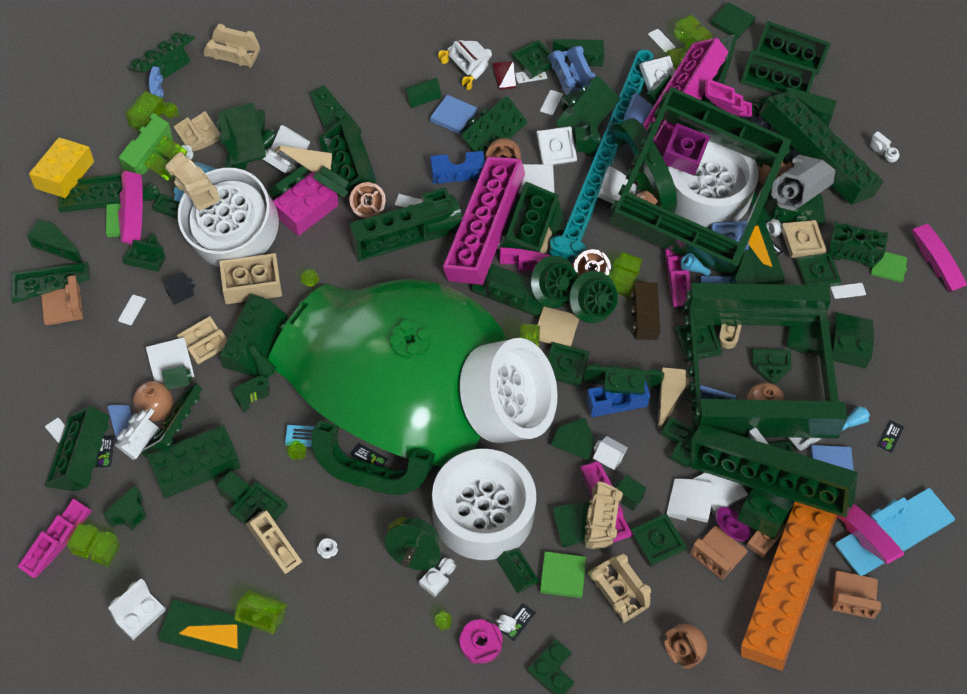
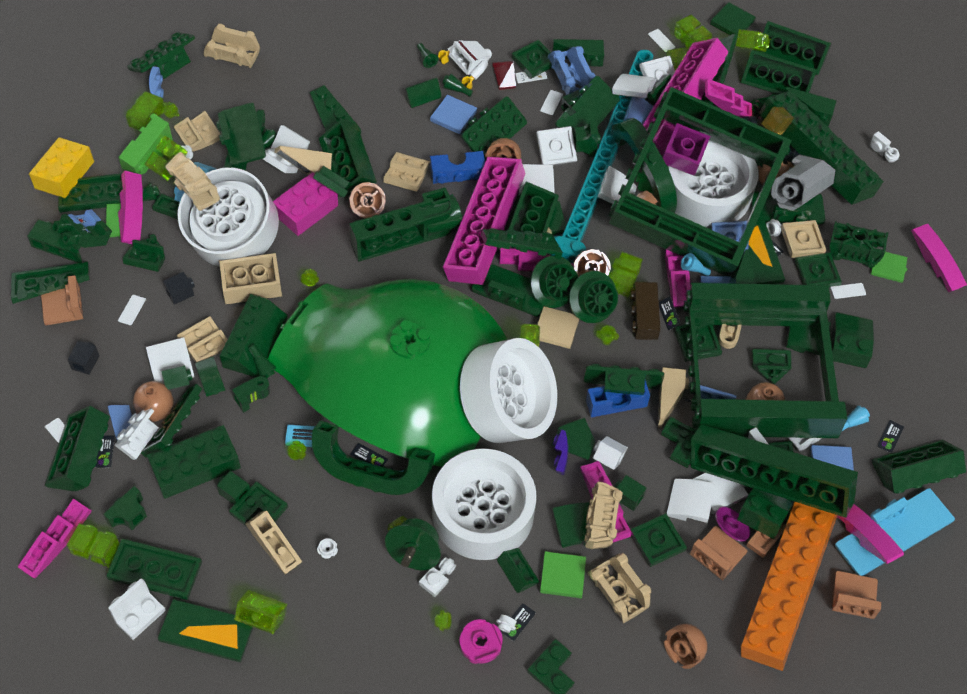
dark green plate [267,166,307,197] -> none
white sticker [395,194,422,207] -> none
dark green plate [548,342,590,387] -> none
none -> dark green hips [51,209,112,250]
none -> black brick [68,341,99,375]
none -> dark green plate [106,539,202,600]
none -> dark green slope [195,356,225,397]
none -> tan slope [384,152,430,192]
none -> dark green cone [417,43,438,68]
none -> dark green cone [442,73,473,97]
none -> dark green wing [481,228,563,259]
none -> dark purple slope [553,430,568,475]
none -> clear neon green plate [596,325,619,345]
none -> white slope [612,74,656,98]
none -> black sticker [659,296,681,330]
none -> clear neon green piece [736,29,770,52]
none -> clear yellow brick [762,107,794,135]
none -> dark green slope [872,439,966,494]

